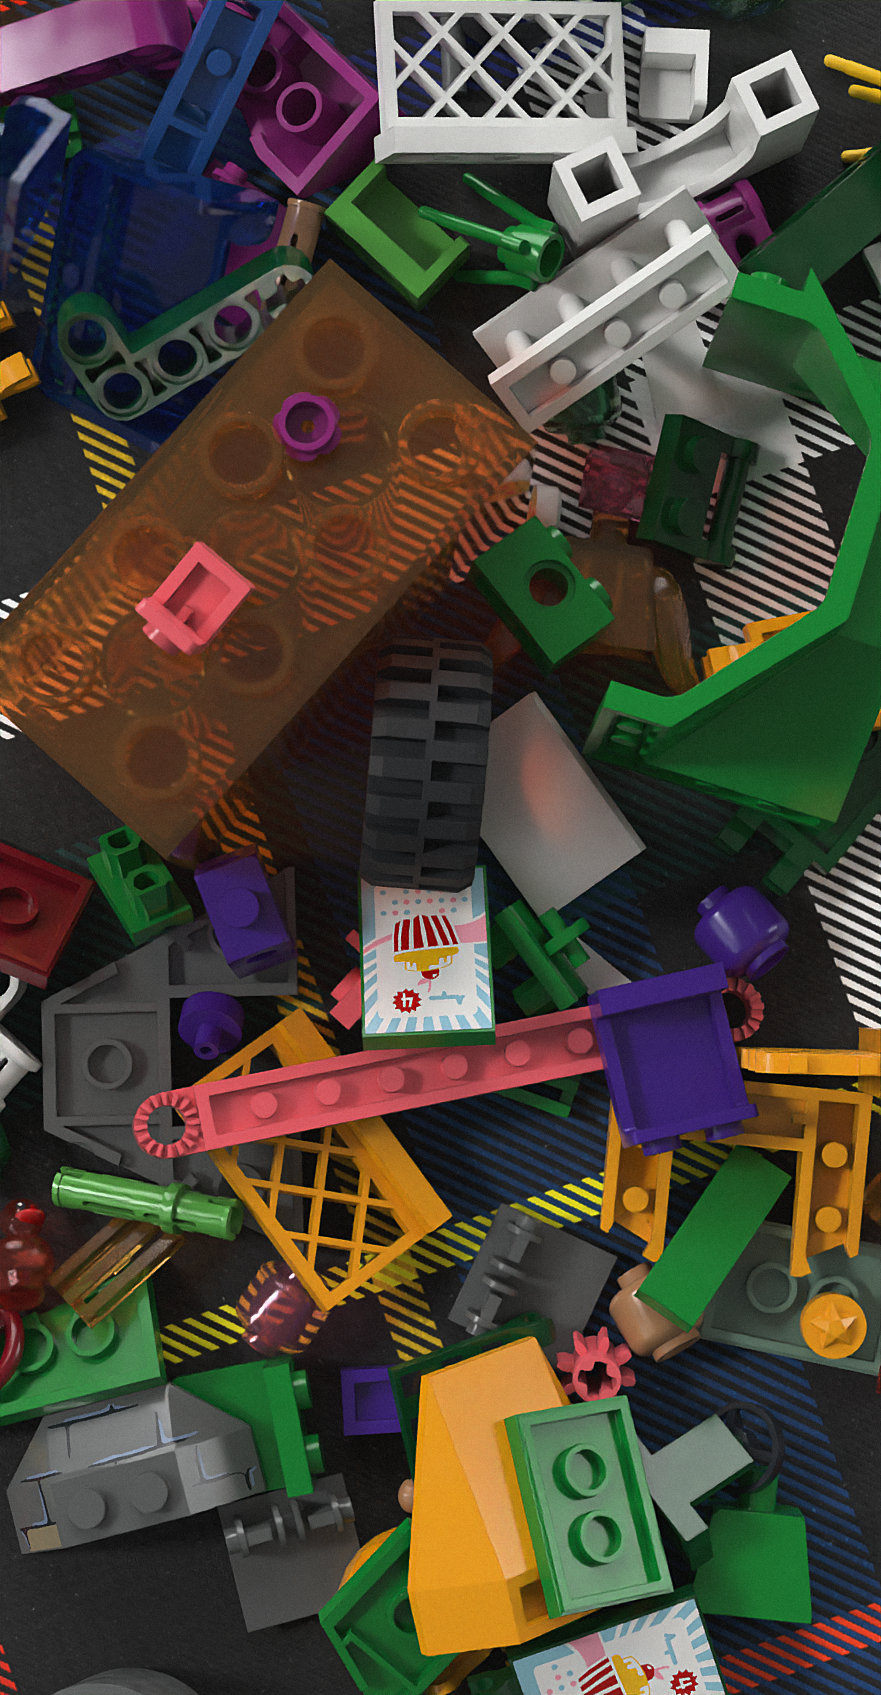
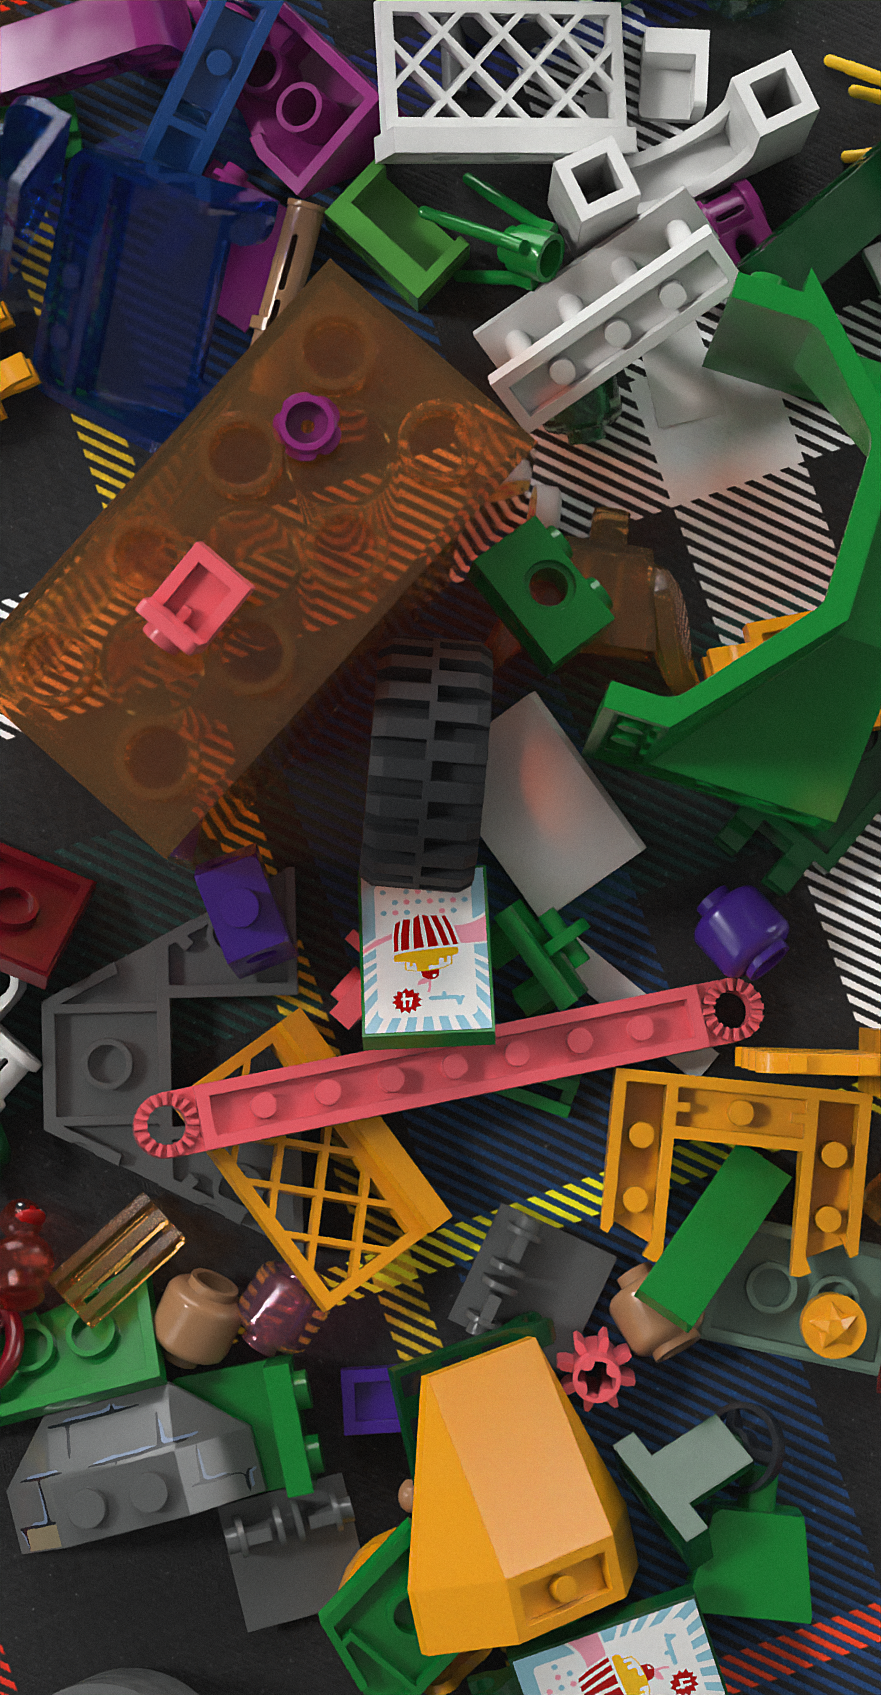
bright green pin [52,1166,244,1241] -> none
dark green beam [57,246,318,421] -> none
green hips [87,824,194,946] -> none
dark purple tile [178,991,245,1060] -> none
green tile [504,1395,674,1619] -> none
clear pink bracket [578,444,655,522] -> none
dark purple panel [587,962,759,1157] -> none
dark green plate [636,414,761,570] -> none
none -> medium nougat head [154,1268,245,1369]

